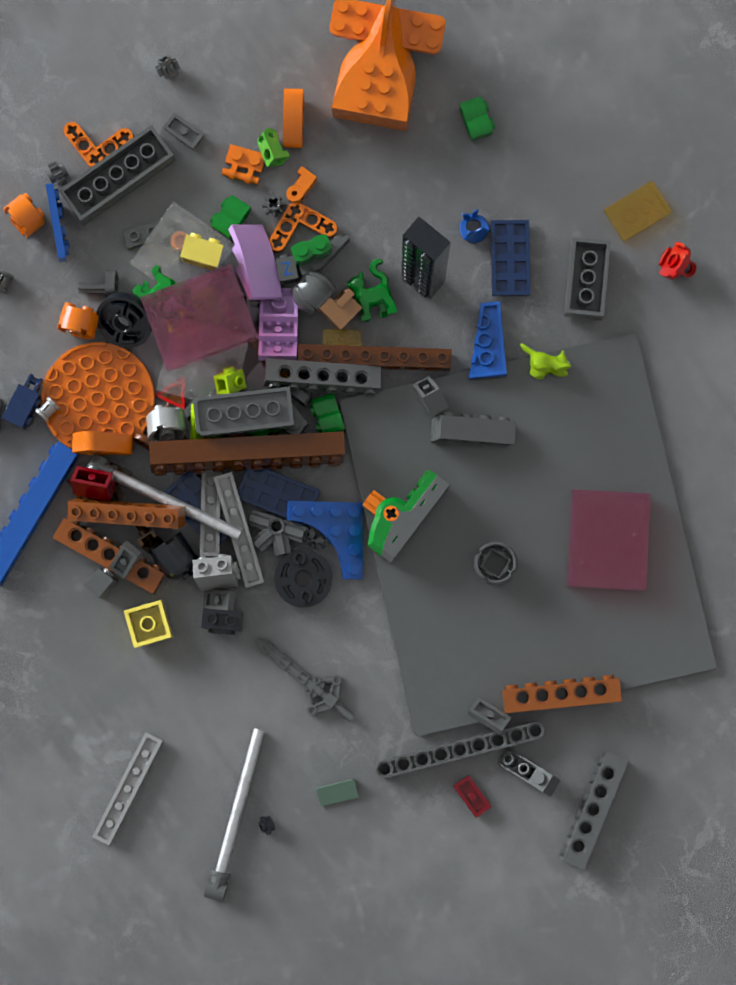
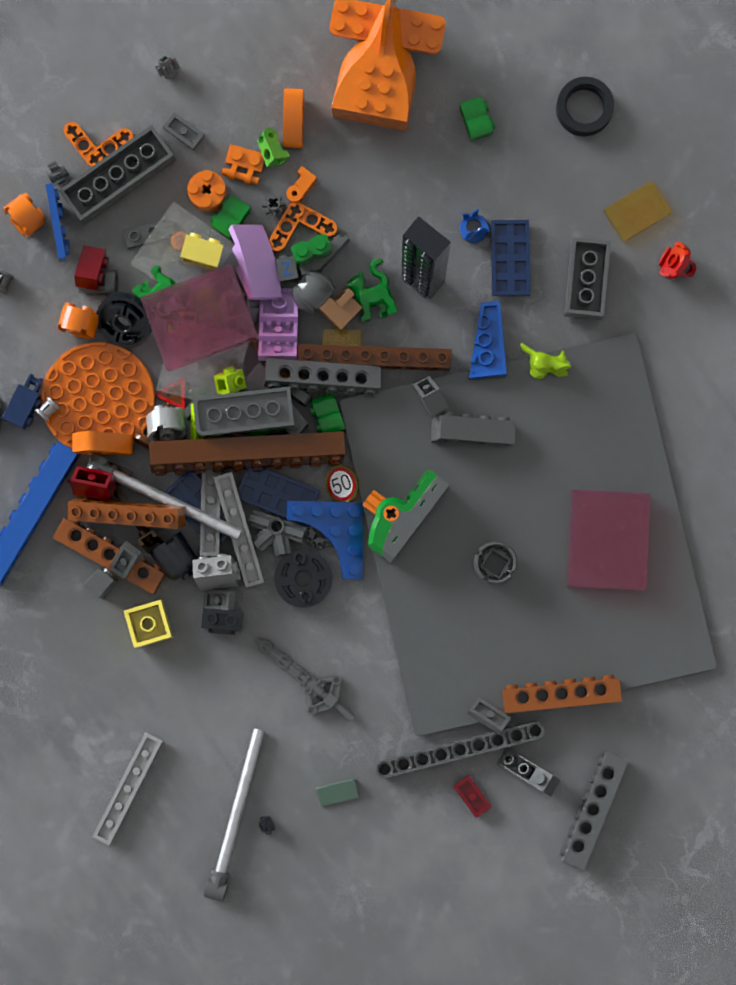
none -> dark red brick [74,245,109,291]
none -> orange brick [187,170,227,212]
none -> piece [325,465,359,502]
none -> black tyre [556,76,614,137]

